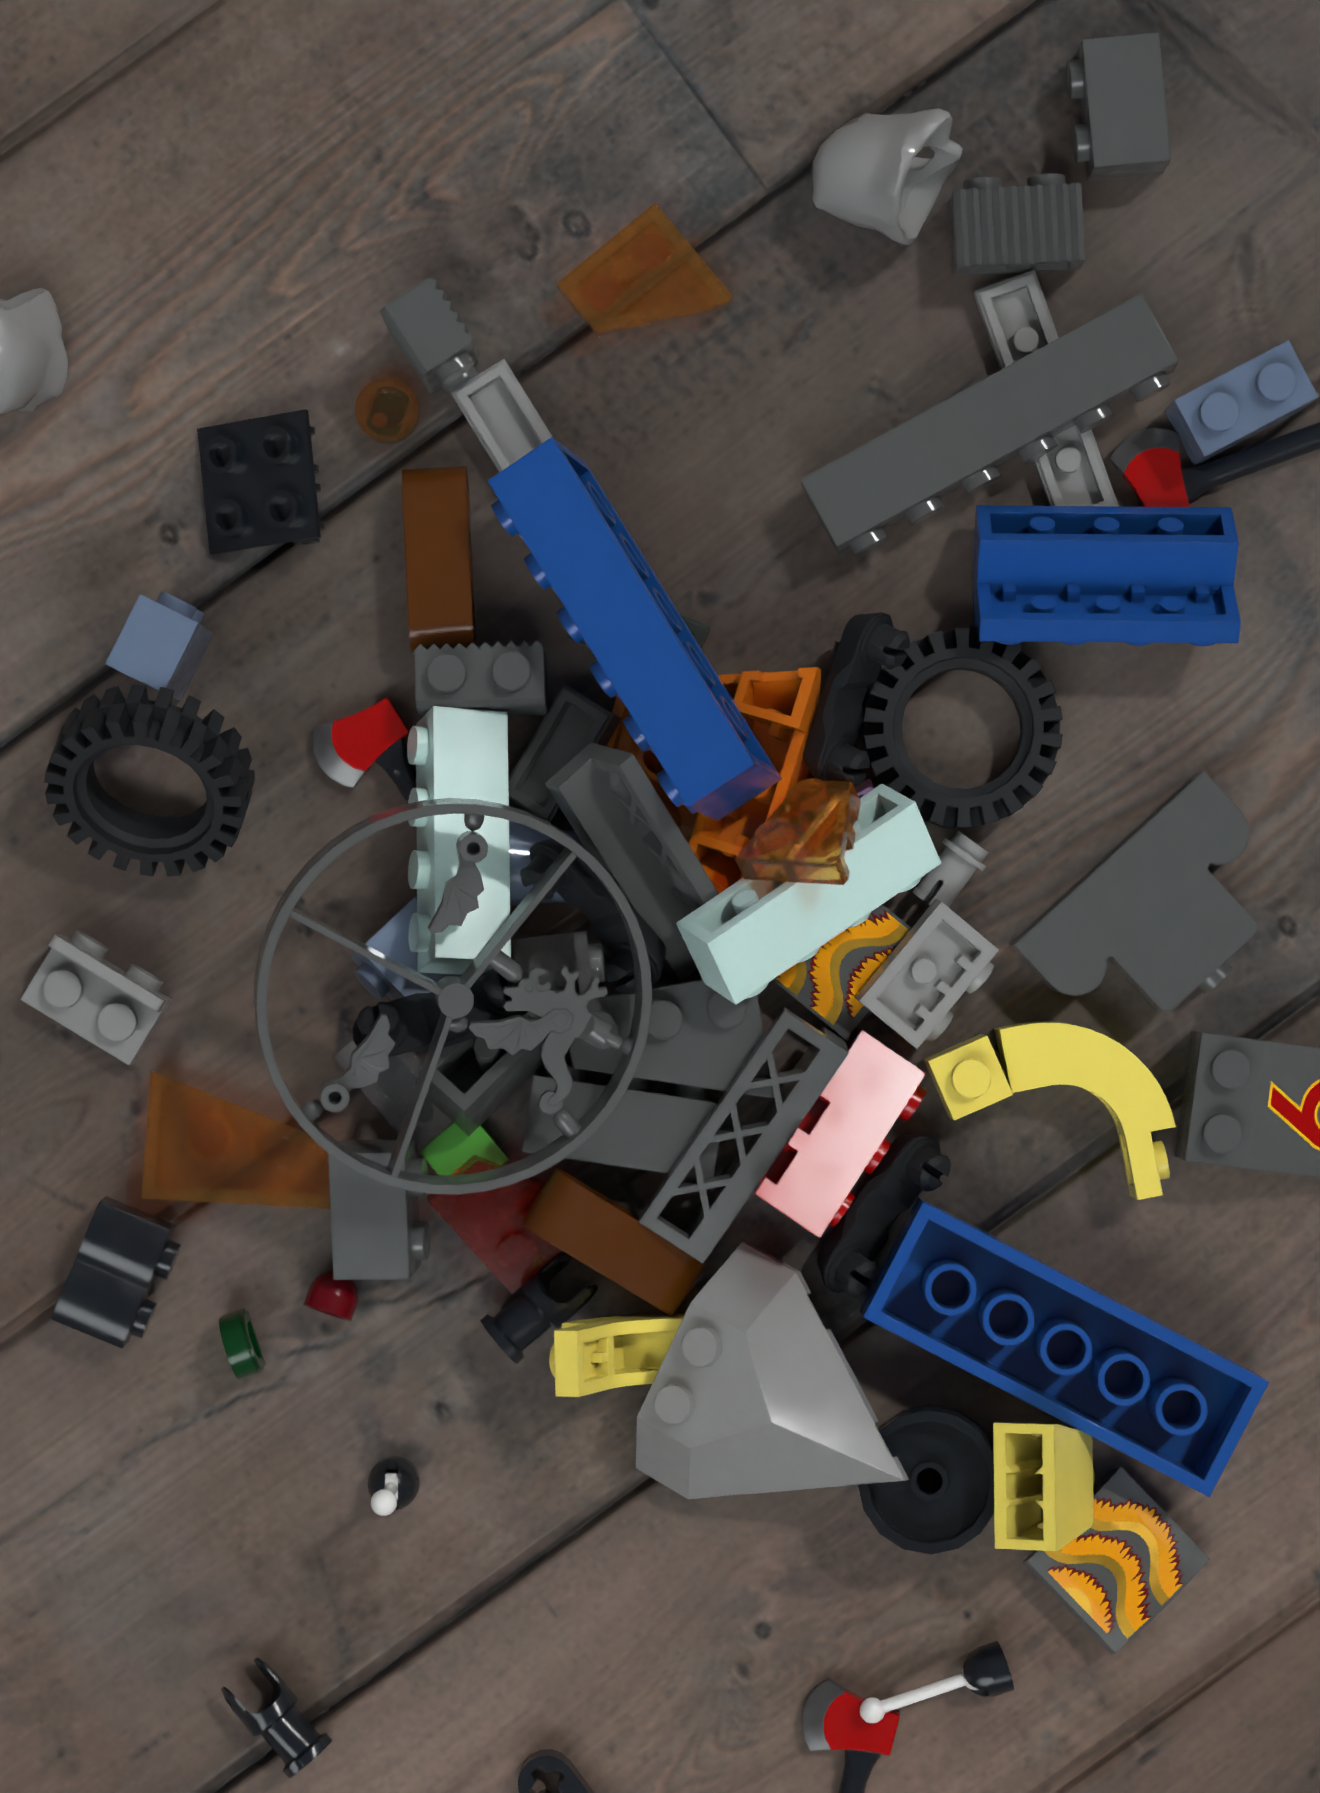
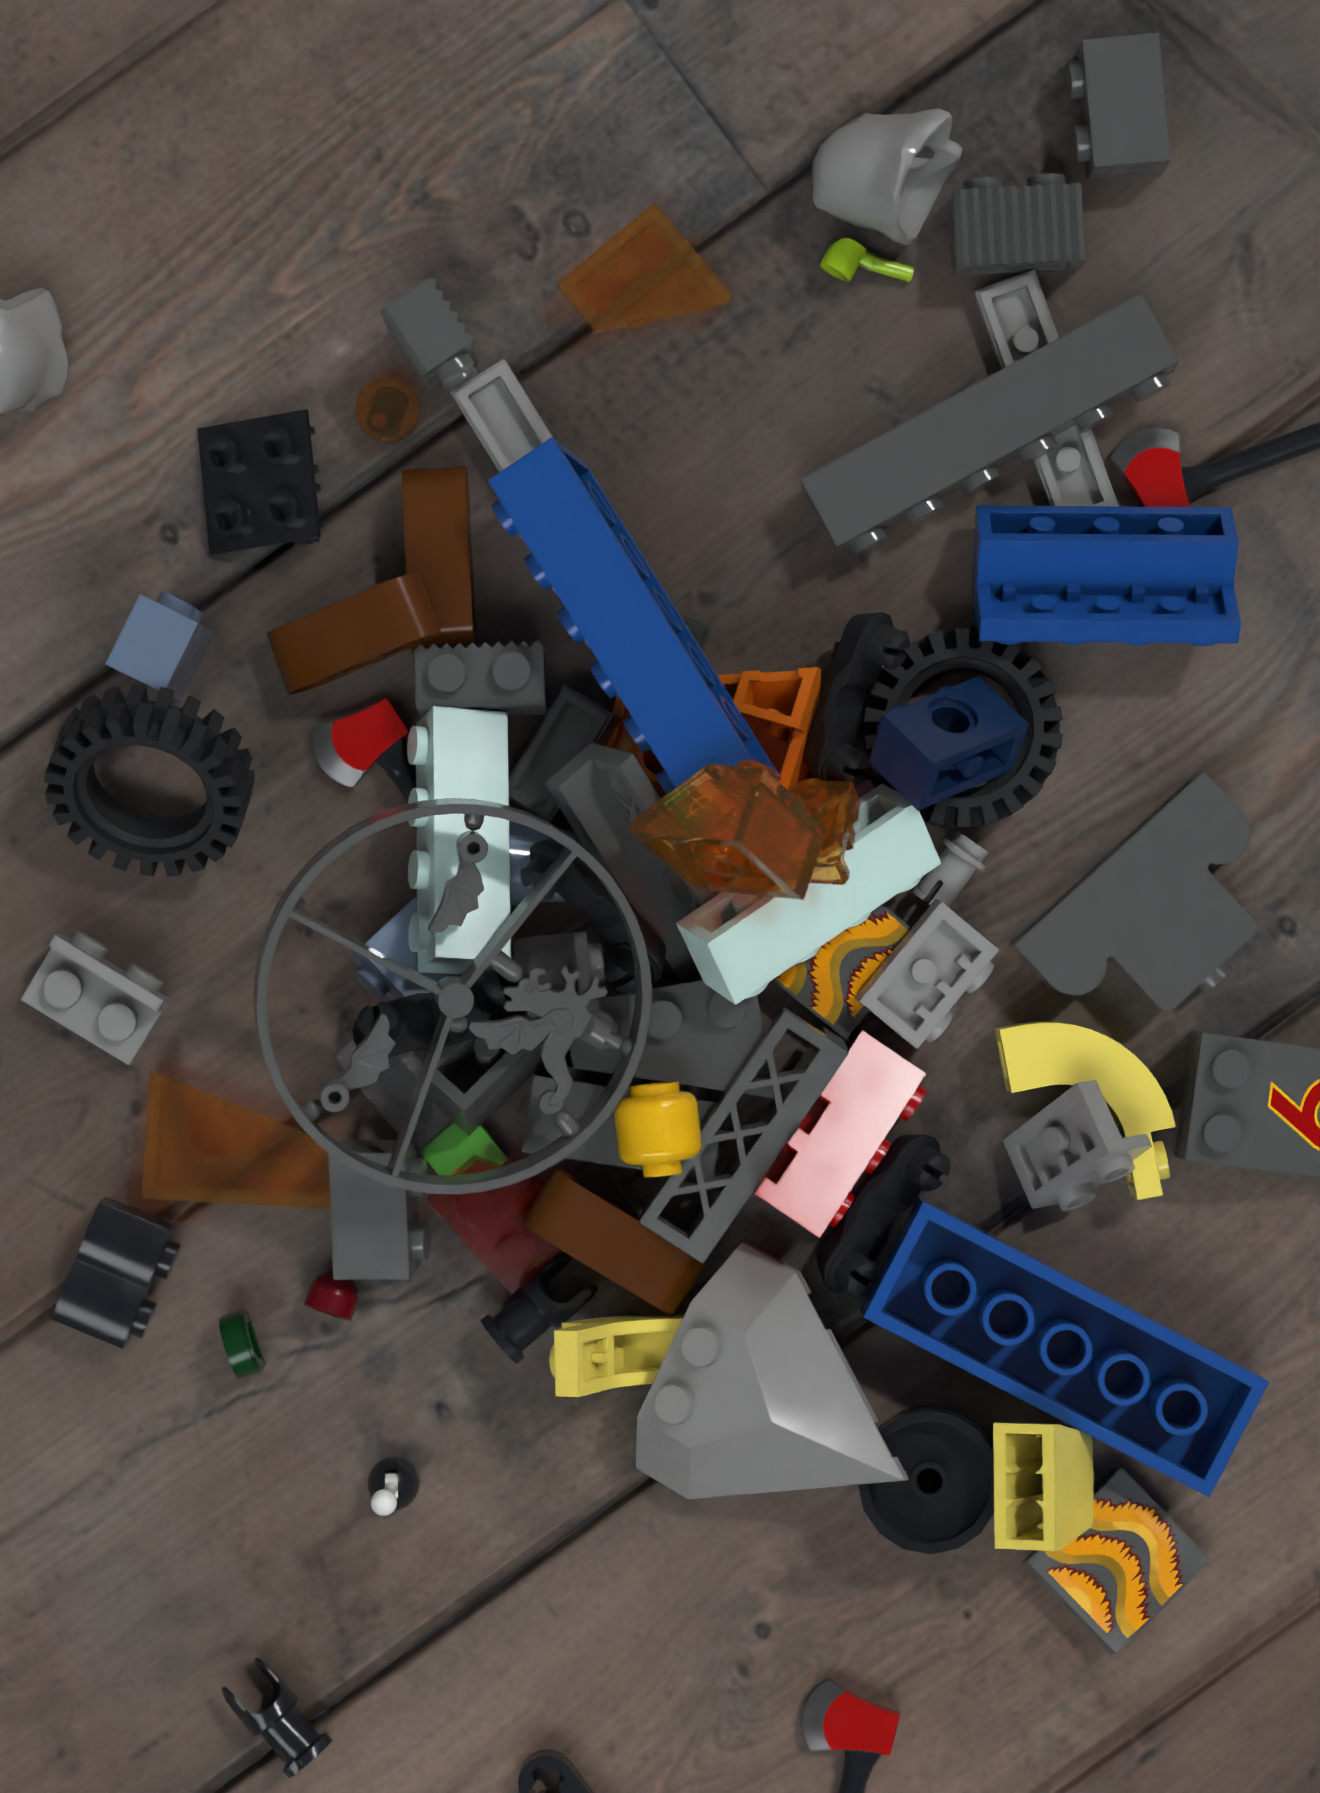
hinge [860,1641,1014,1723] -> none
light yellow brick [923,1034,1013,1121] -> none
sand blue brick [1165,340,1319,466] -> none
none -> reddish brown beam [267,572,442,695]
none -> yellow head [614,1081,702,1177]
none -> clear orange slope [629,760,827,900]
none -> lime hand [820,238,914,282]
none -> dark blue brick [868,676,1029,811]
none -> light grey bracket [1002,1080,1152,1211]

